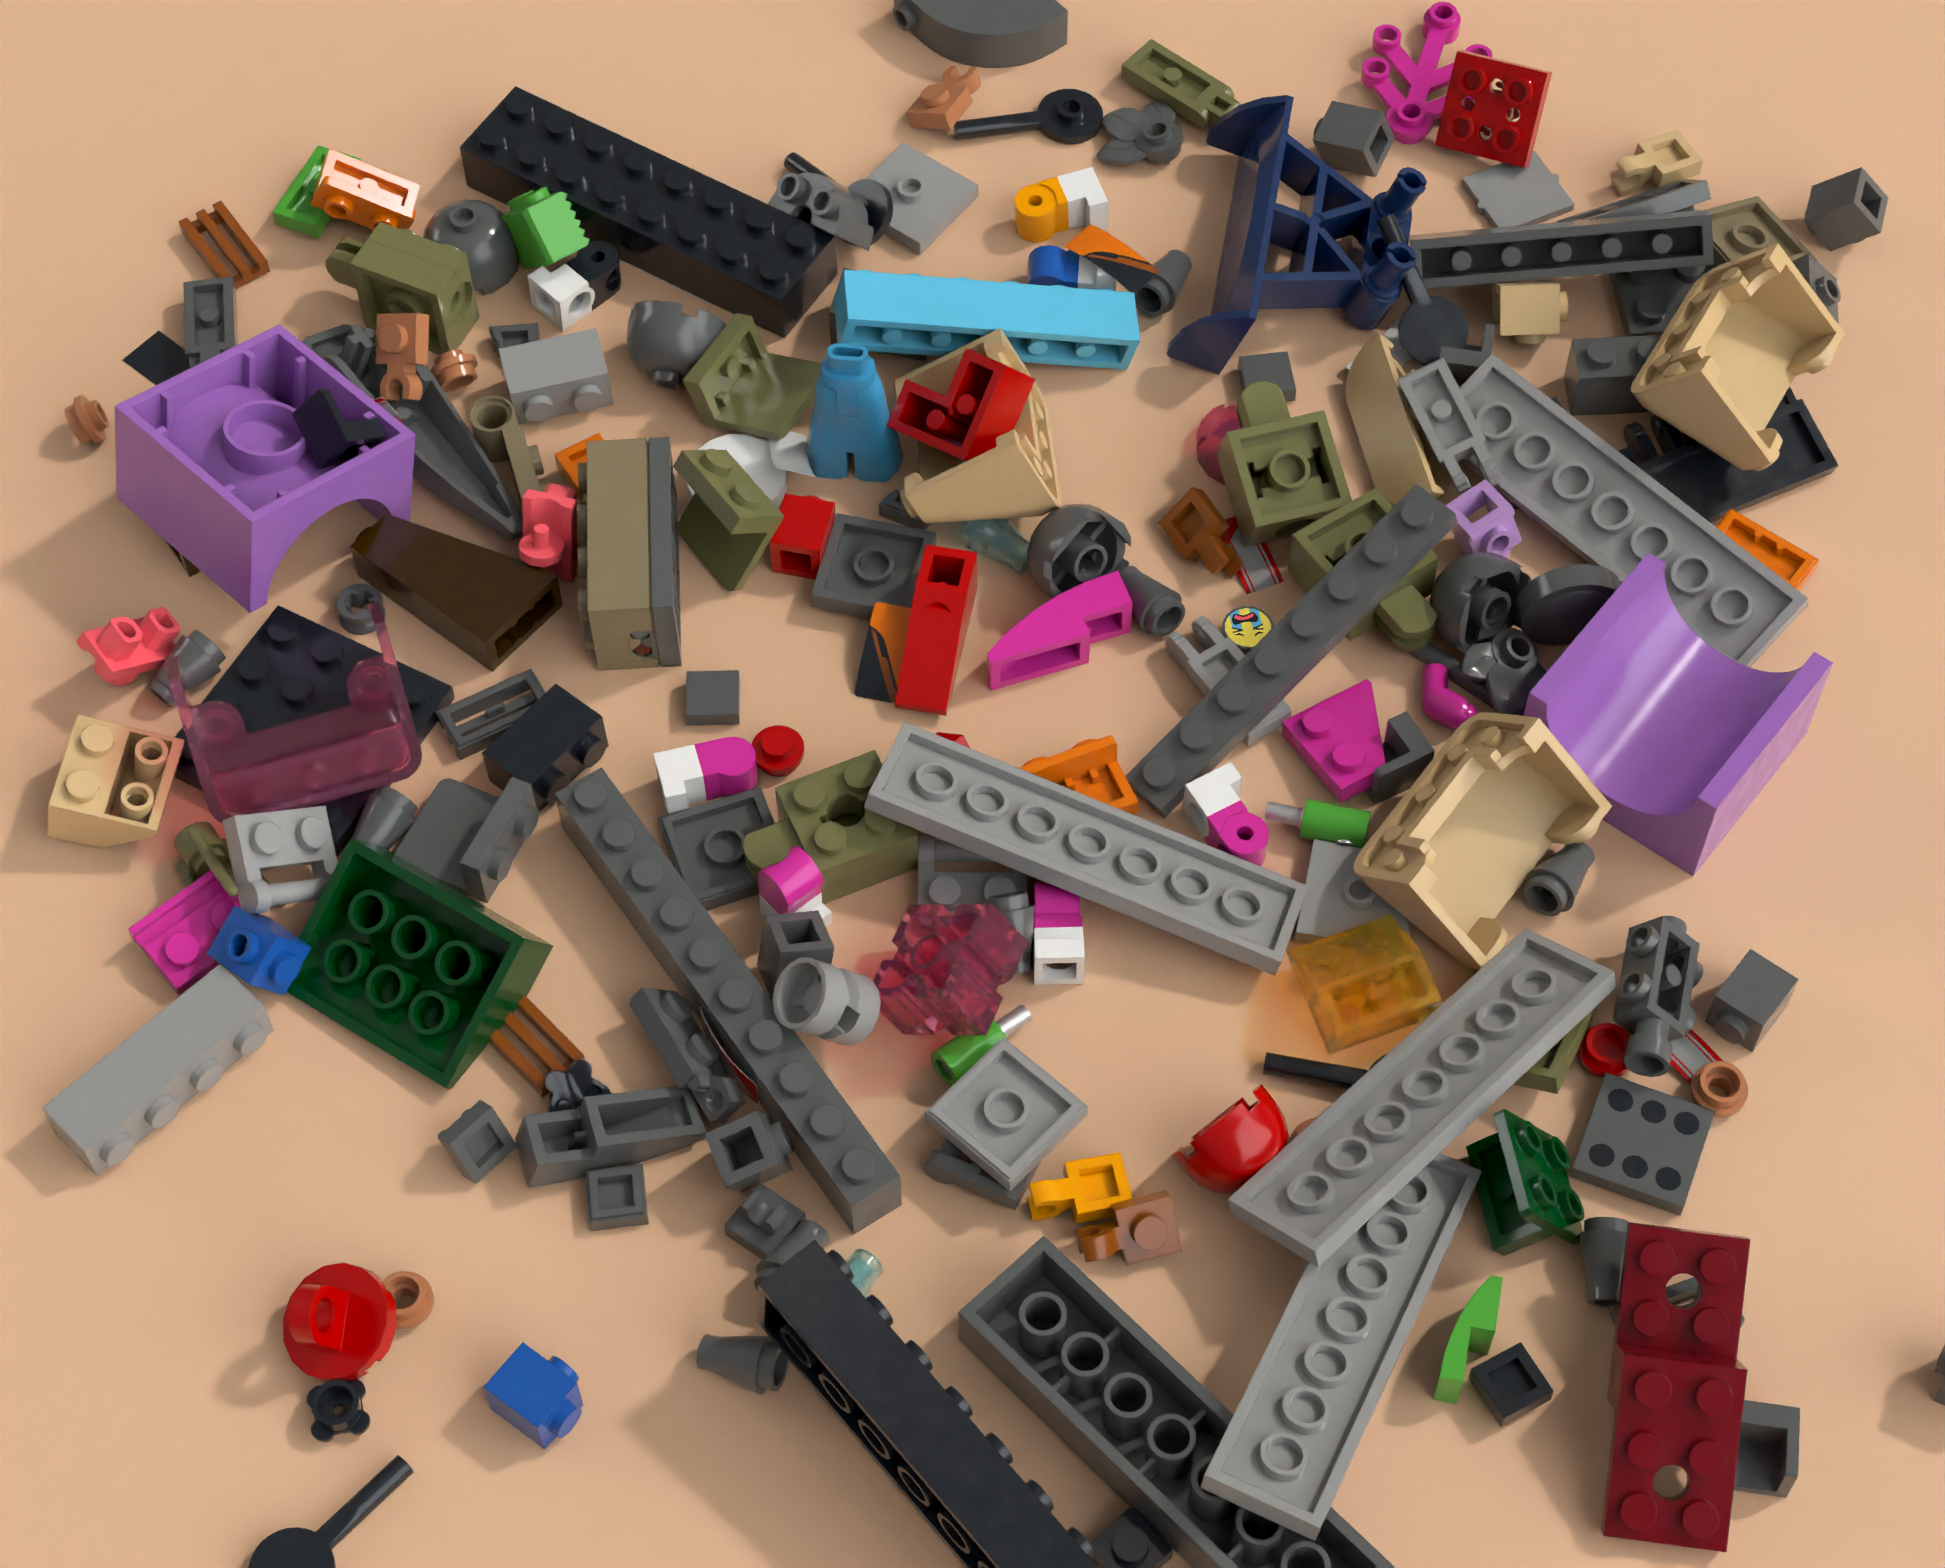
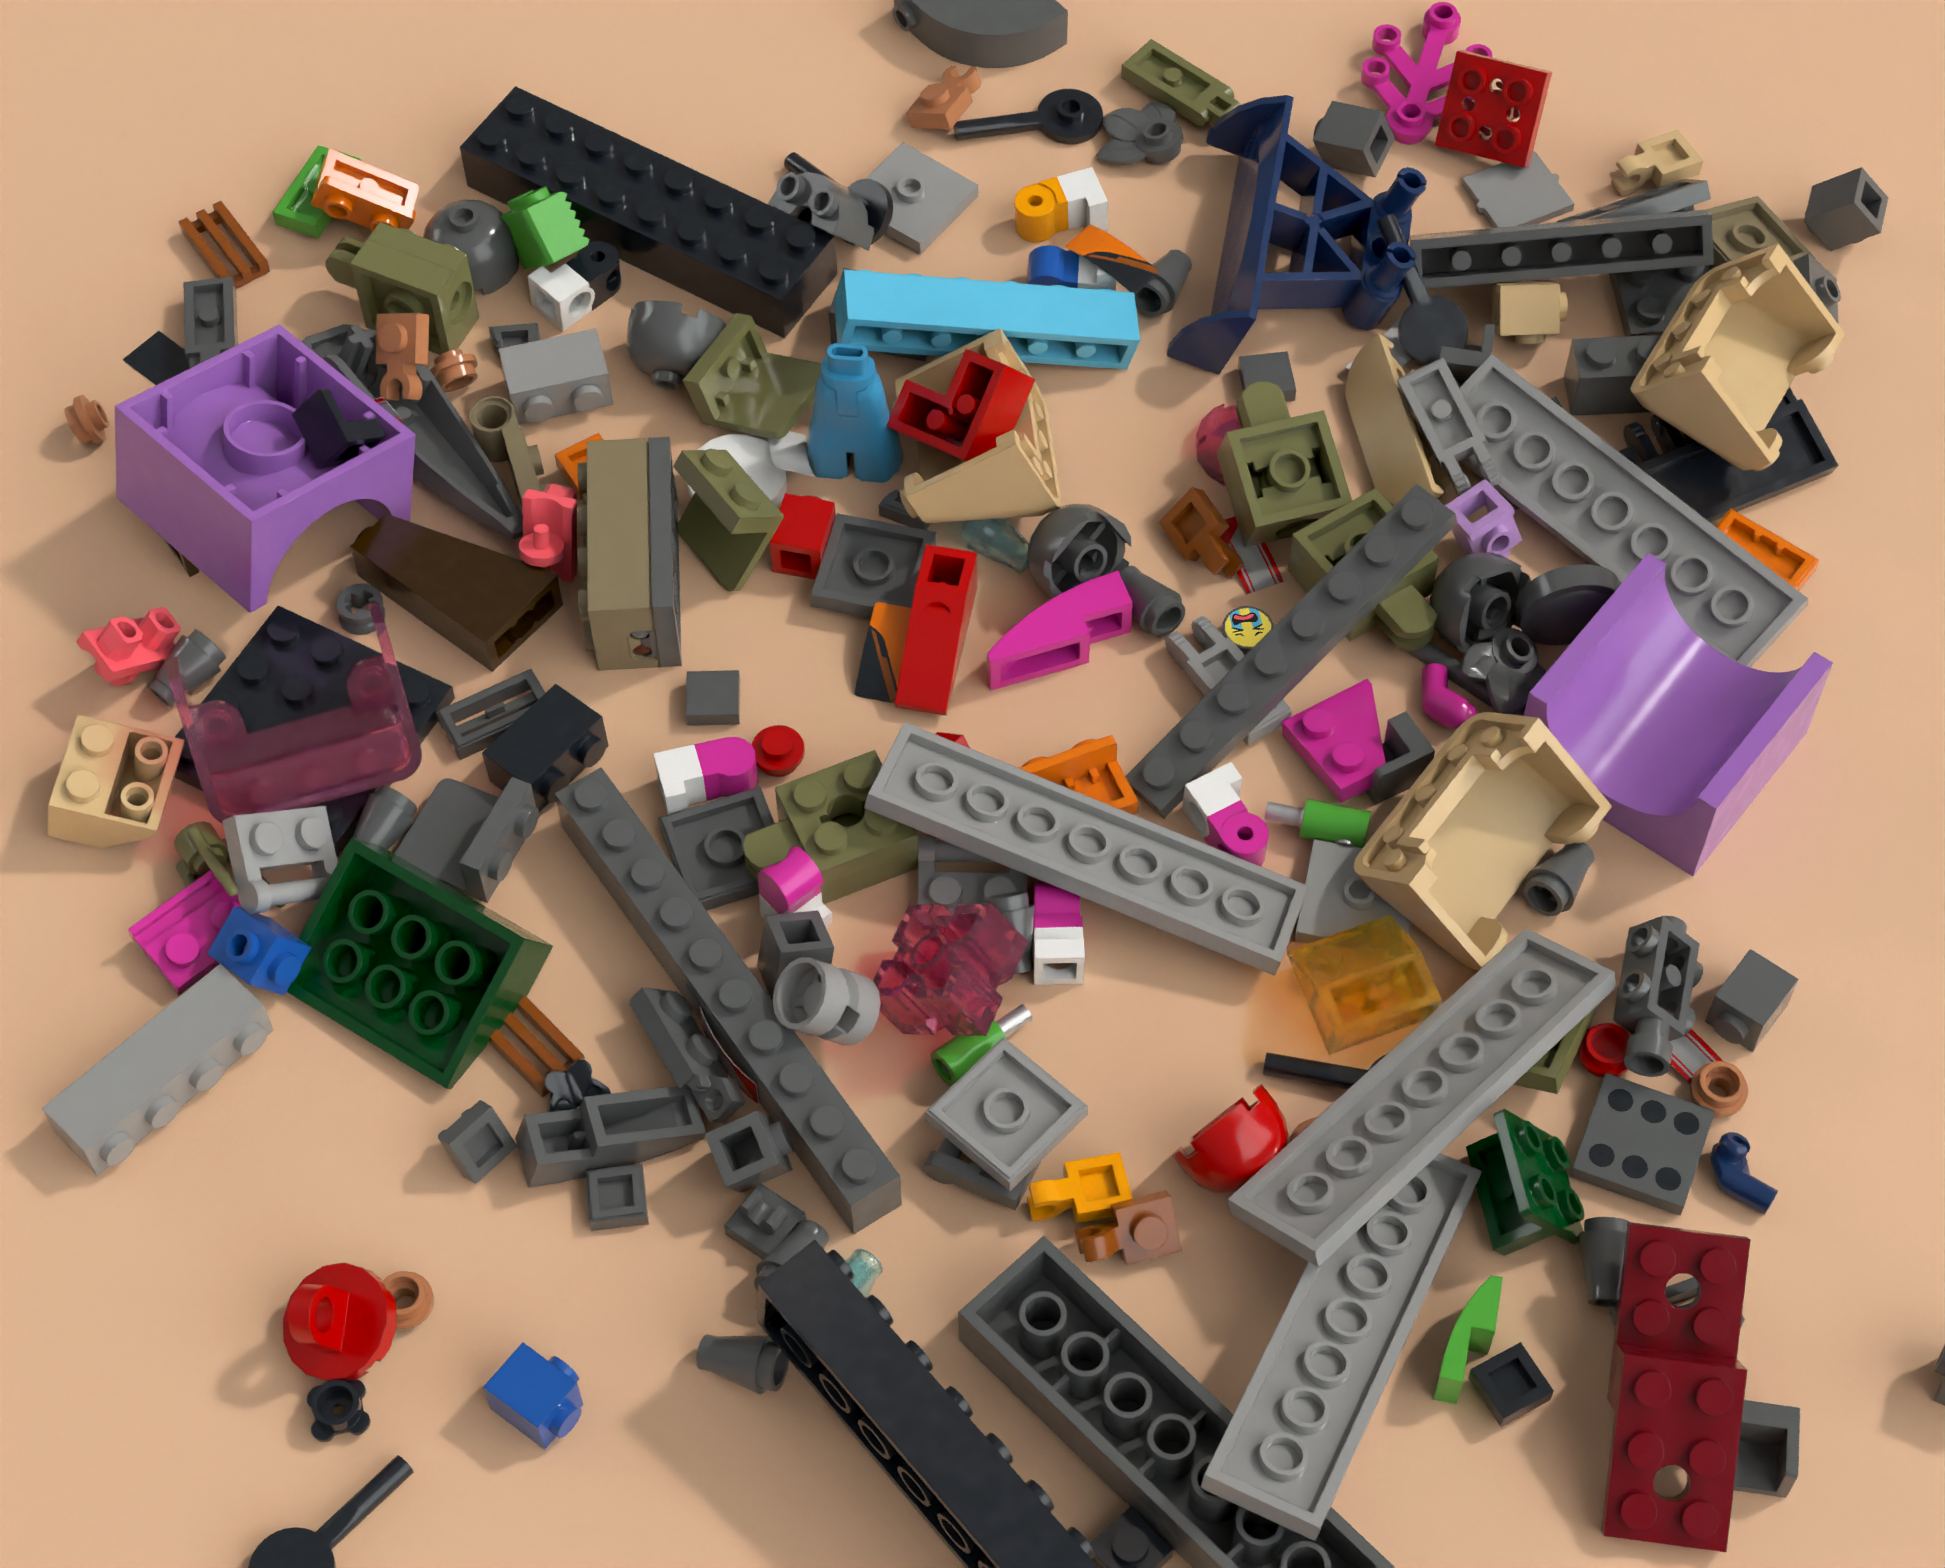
none -> dark blue arm [1710,1132,1778,1216]

